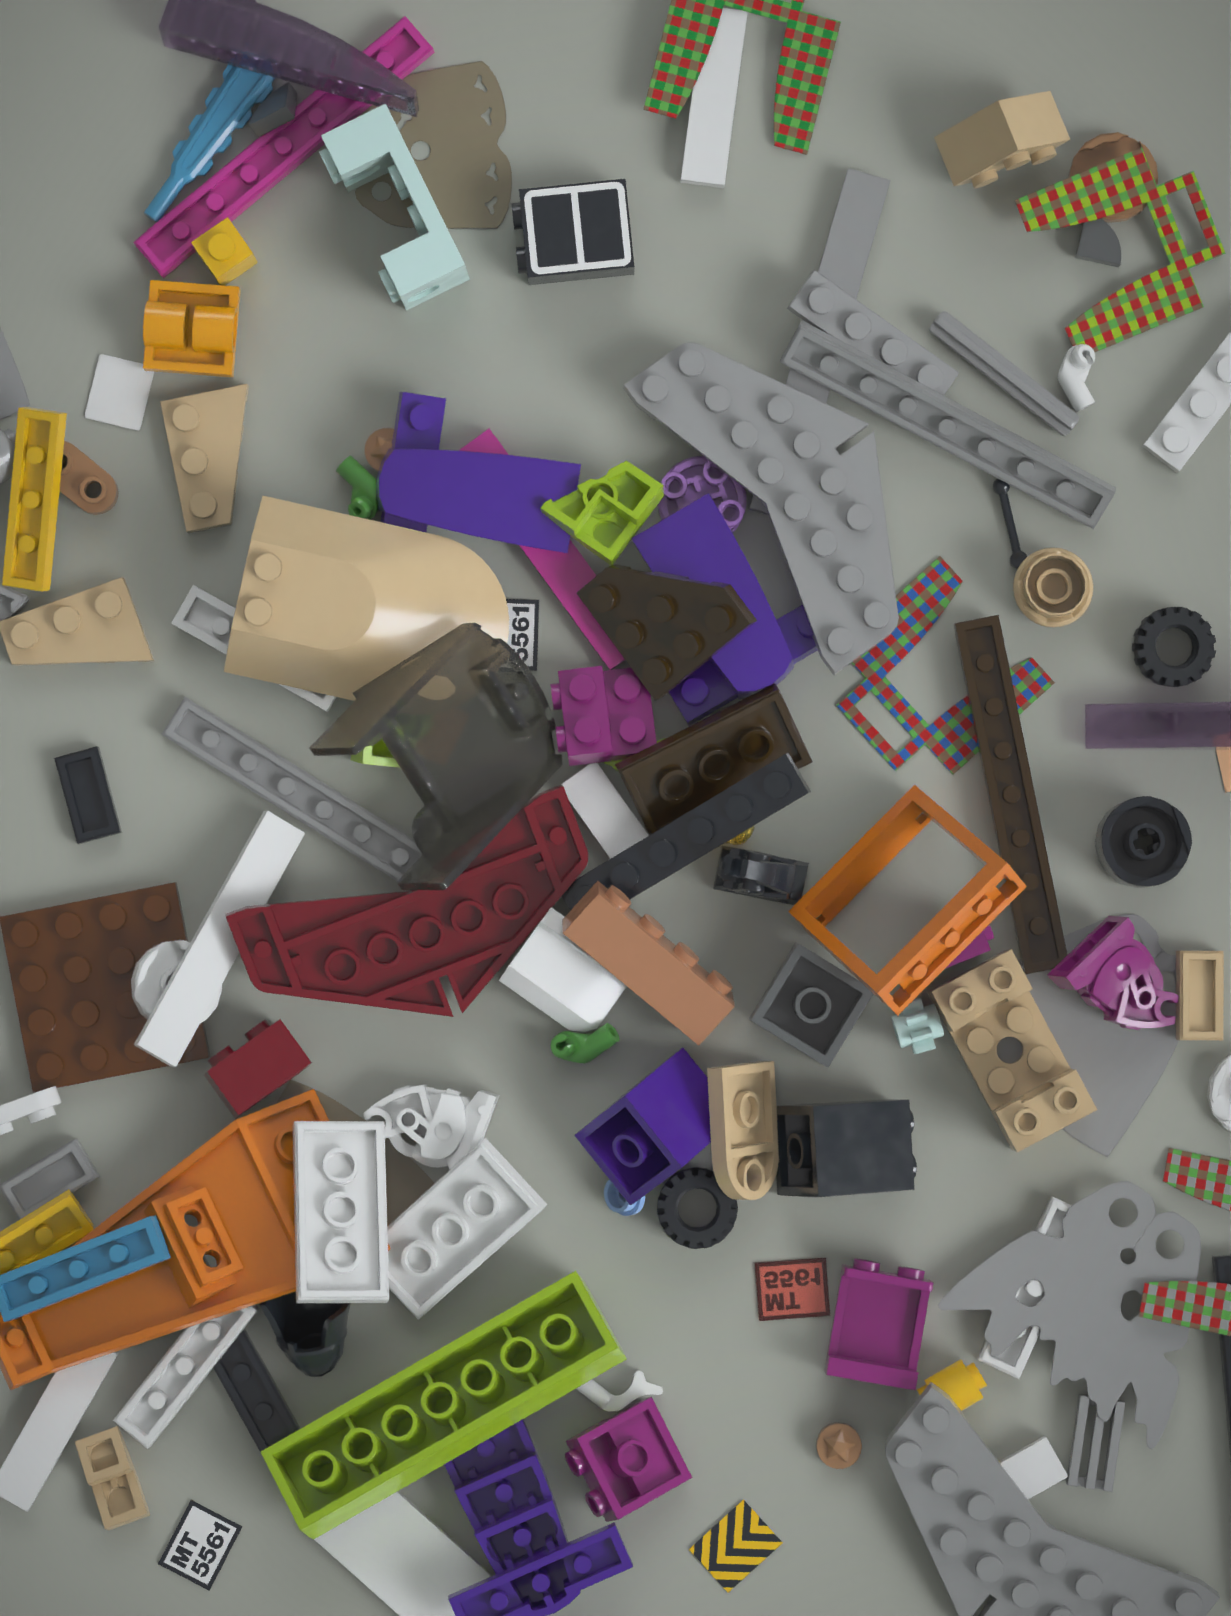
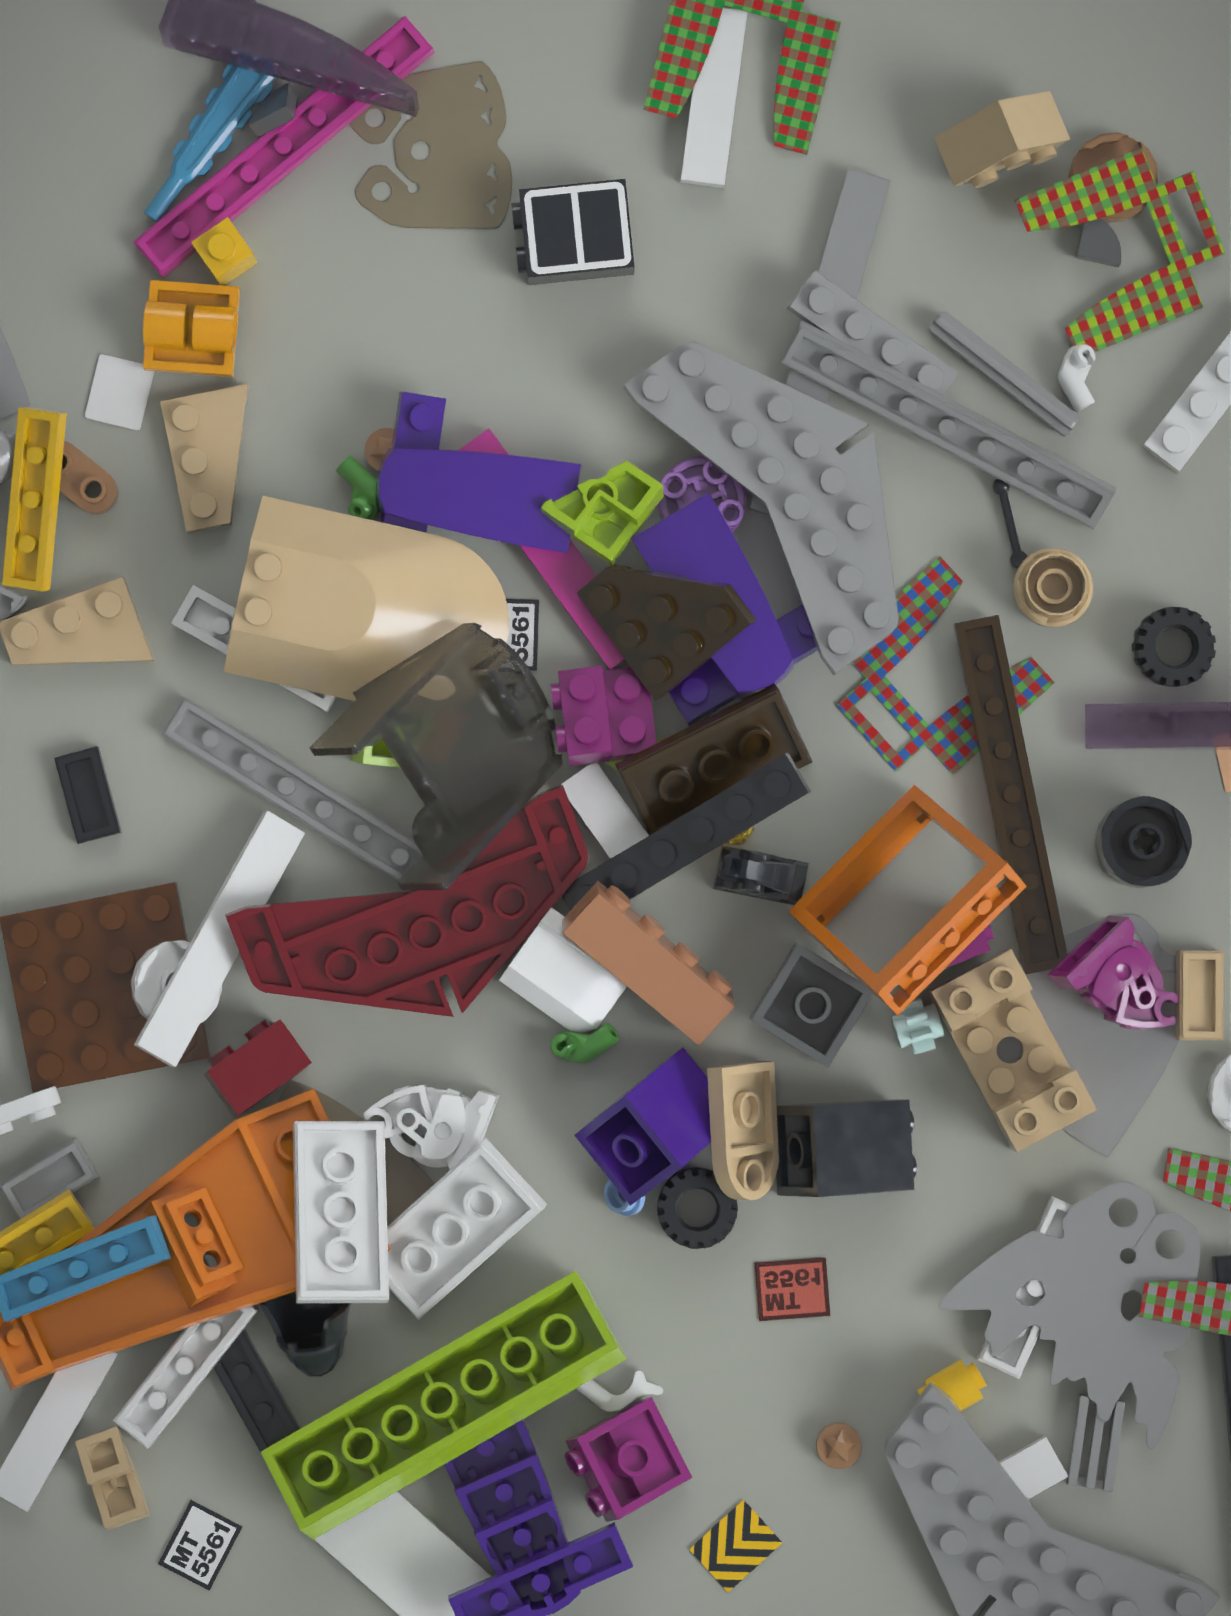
light aqua plate [319,104,470,311] -> none
magenta panel [824,1258,934,1391] -> none

